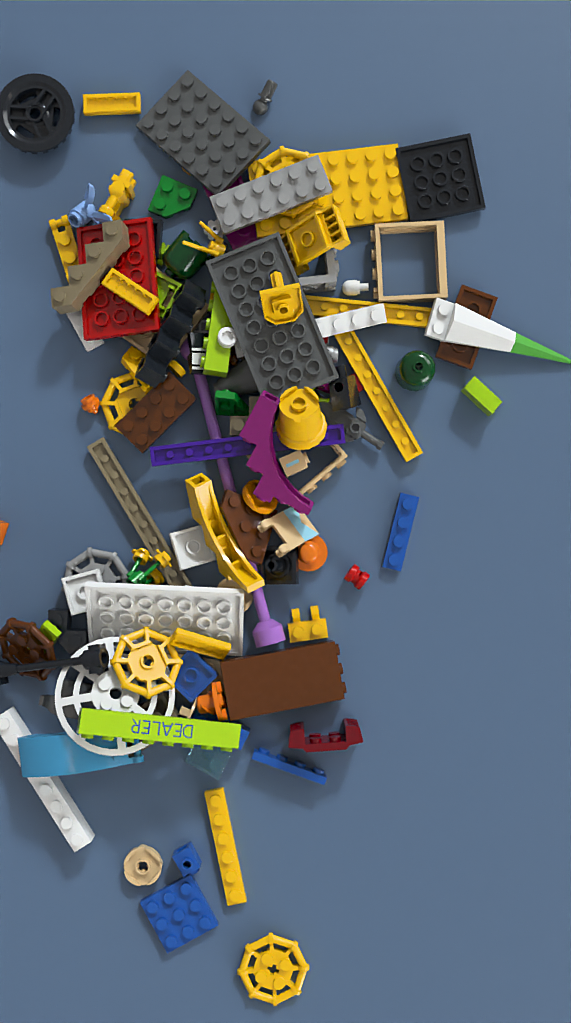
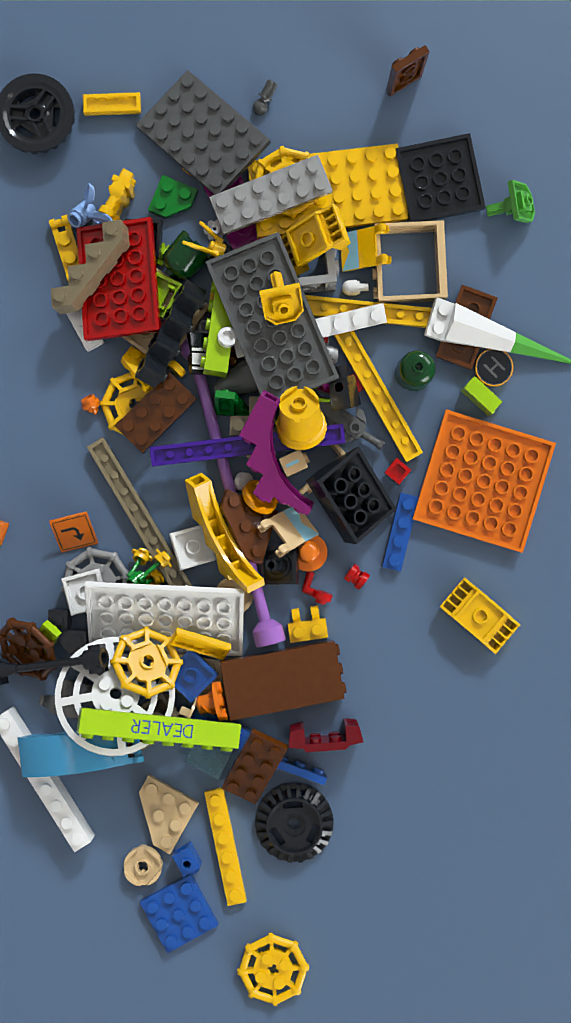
yellow plate [101,268,160,316] -> none
none -> orange piece [49,511,98,553]
none -> tan plate [139,774,199,854]
none -> reddish brown plate [221,728,288,805]
none -> white tile [234,472,253,491]
none -> black gear [255,782,334,863]
none -> red plate [302,571,333,605]
none -> black slope [306,447,397,544]
none -> yellow flag [341,223,391,272]
none -> red plate [384,458,411,485]
none -> reddish brown plate [386,45,430,97]
none -> orange plate [412,409,556,553]
none -> yellow plate [439,577,520,654]
none -> black tile [475,349,513,387]
none -> bright green piece [486,180,535,223]

